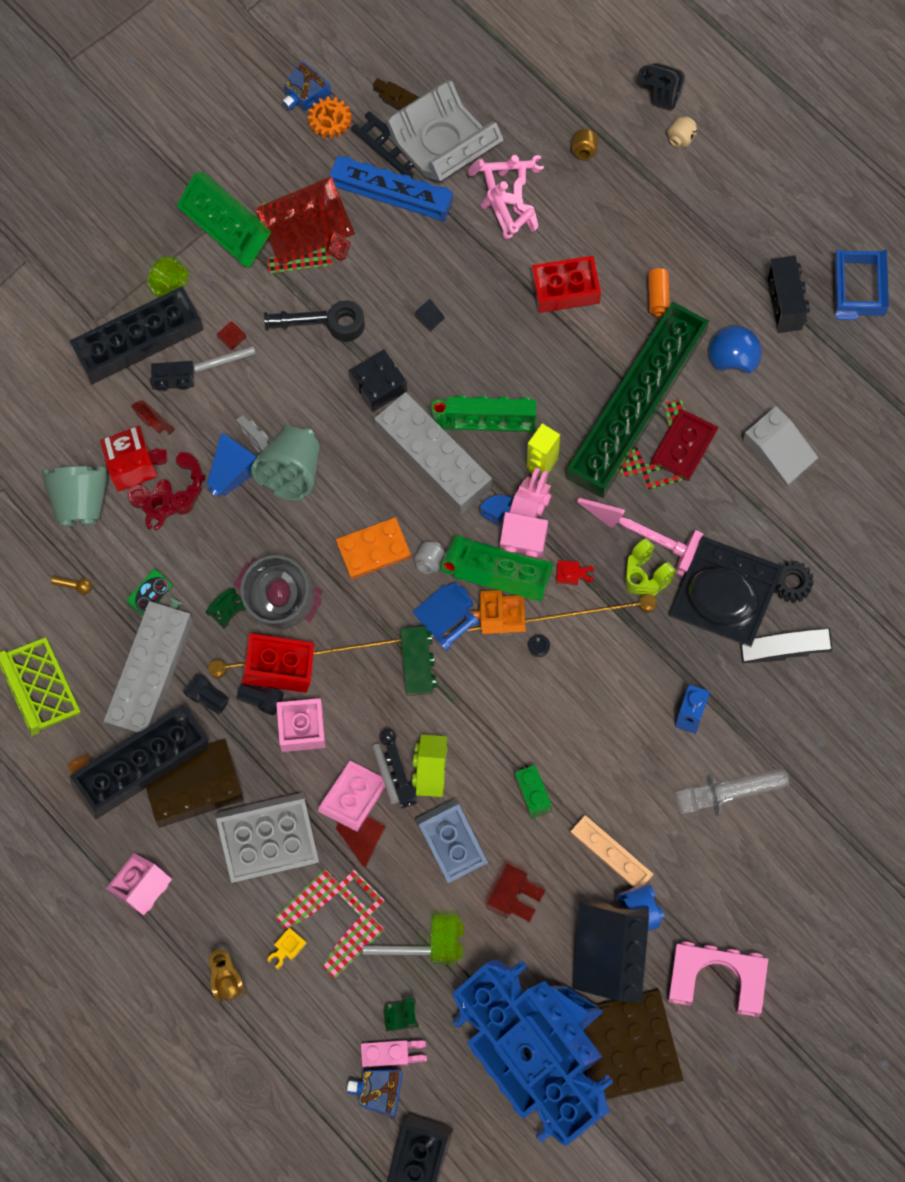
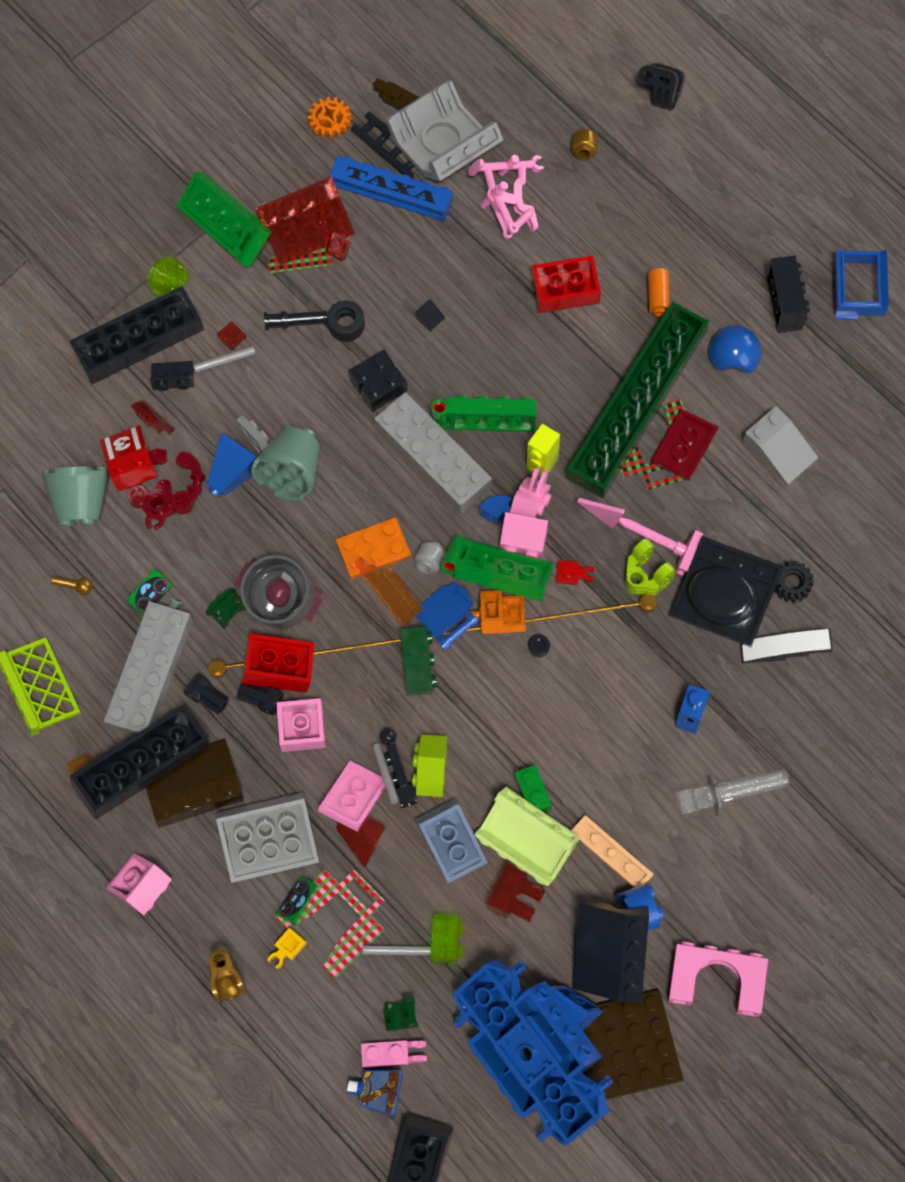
torso [282,61,331,111] -> none
tan head [667,116,697,147] -> none
none -> slope [276,876,319,926]
none -> clear orange piece [353,557,425,627]
none -> yellowish green panel [474,787,581,886]

